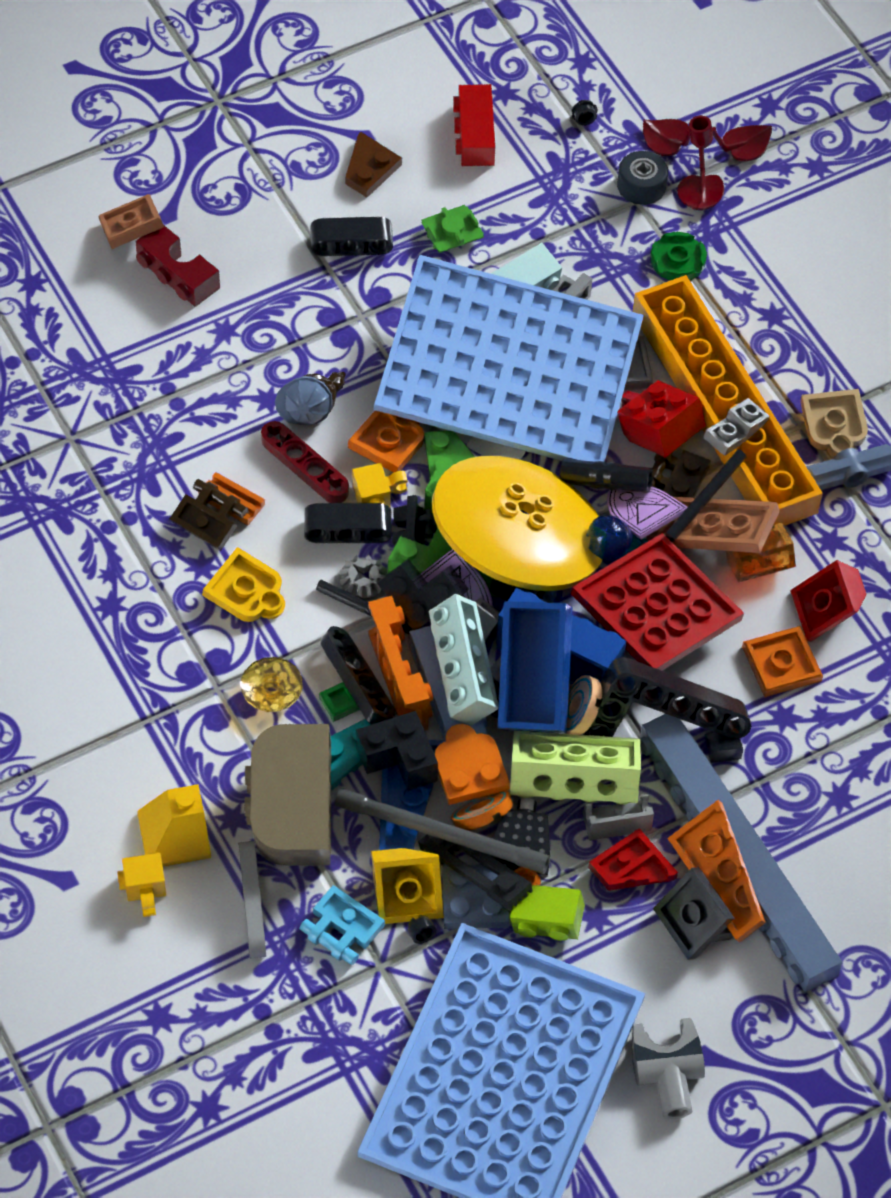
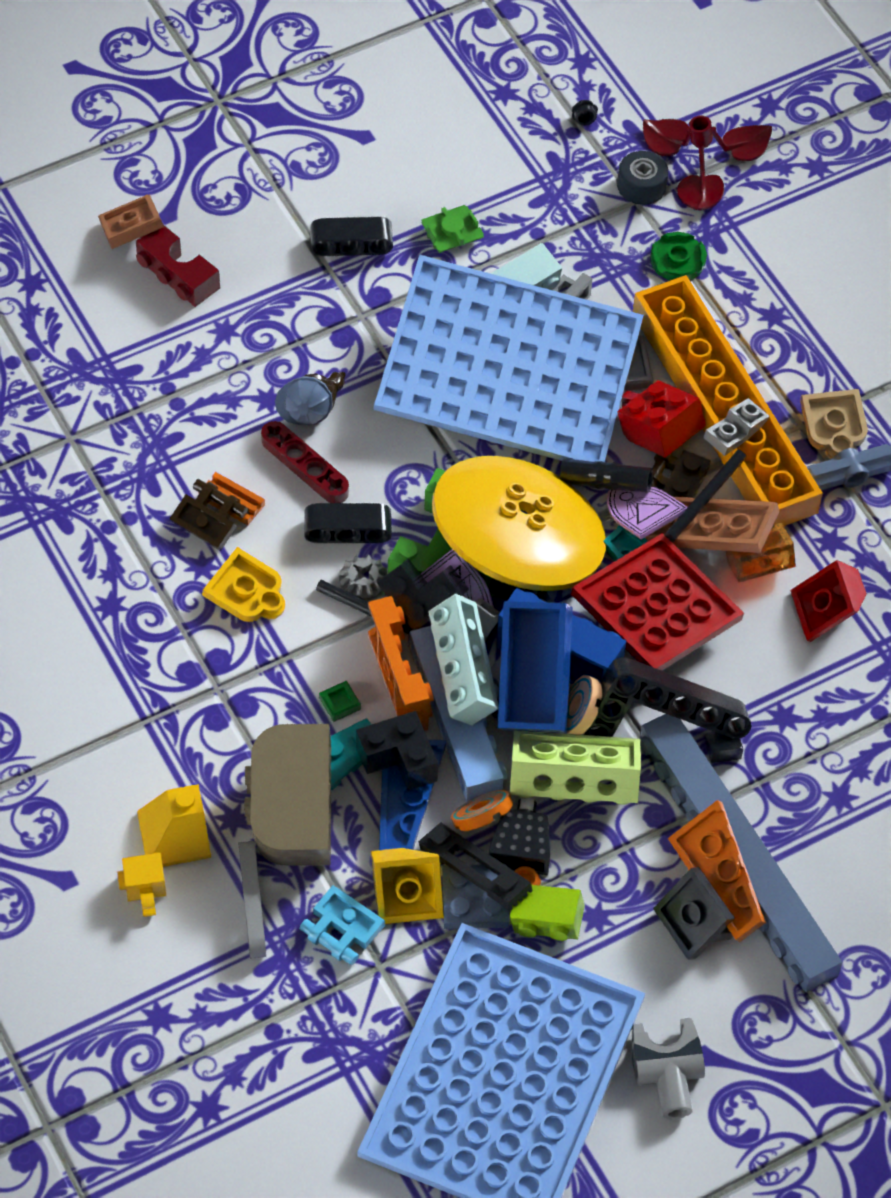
clear yellow dish [241,657,303,712] -> none
black beam [321,626,395,725] -> none
dark grey piece [335,788,550,874] -> none
reddish brown wing [345,132,402,198] -> none
orange plate [348,411,424,473] -> none
yellow brick [352,463,408,507] -> none
black hips [392,495,438,547] -> none
black hinge [408,915,437,944] -> none
bright green wing [424,430,475,480] -> none
orange plate [435,724,510,805] -> none
red brick [453,84,496,166] -> none
white sticker [467,437,526,460] -> none
light grey hinge [582,794,654,841] -> none
clear blue hair [586,515,633,562] -> none
red wing [588,828,678,891] -> none
orange tile [742,626,823,697] -> none

